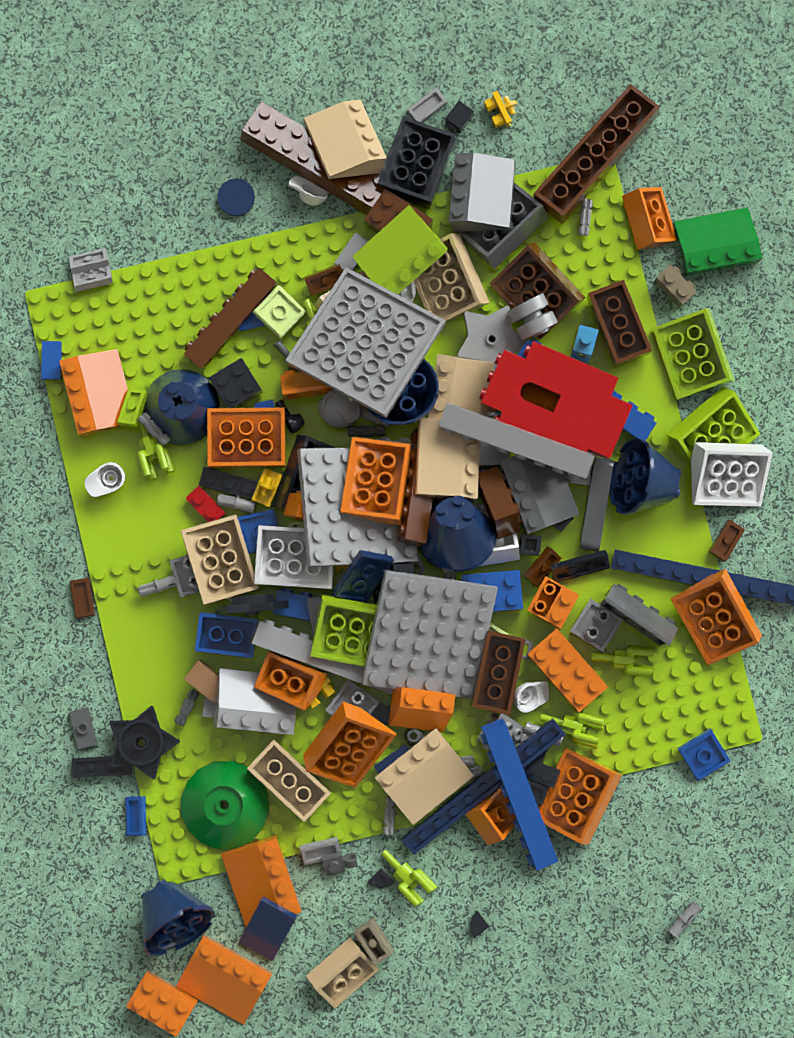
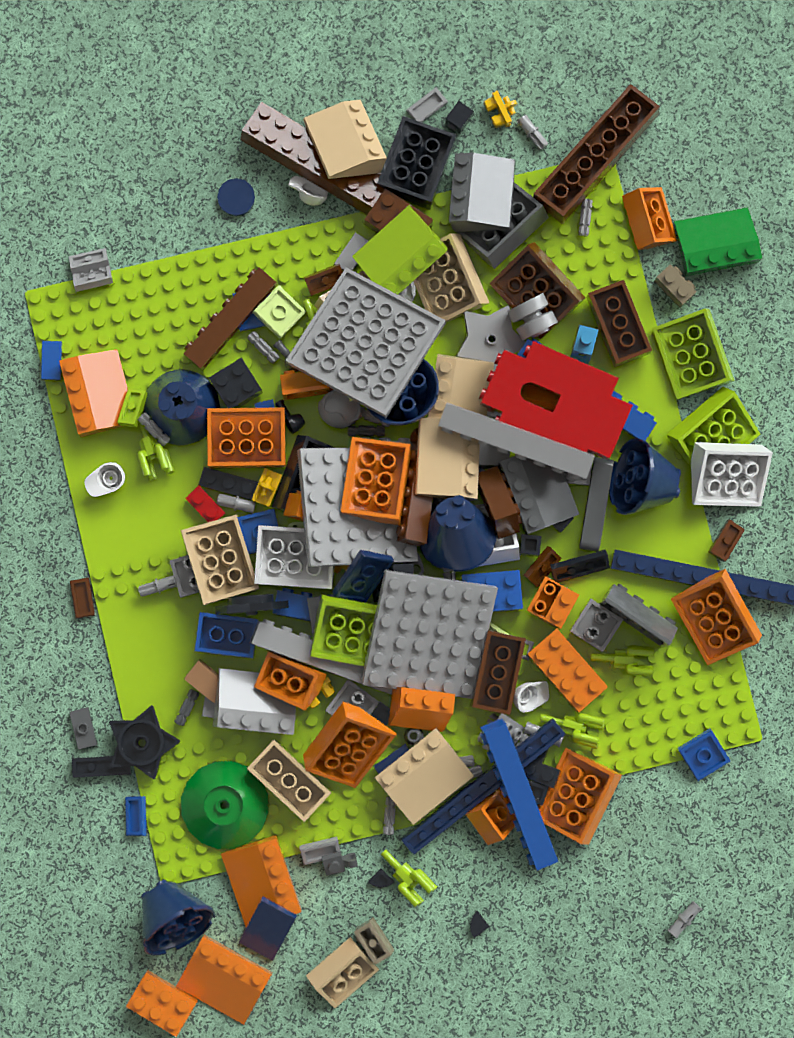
none -> light grey axle [247,331,279,364]
none -> light grey axle [517,115,548,150]

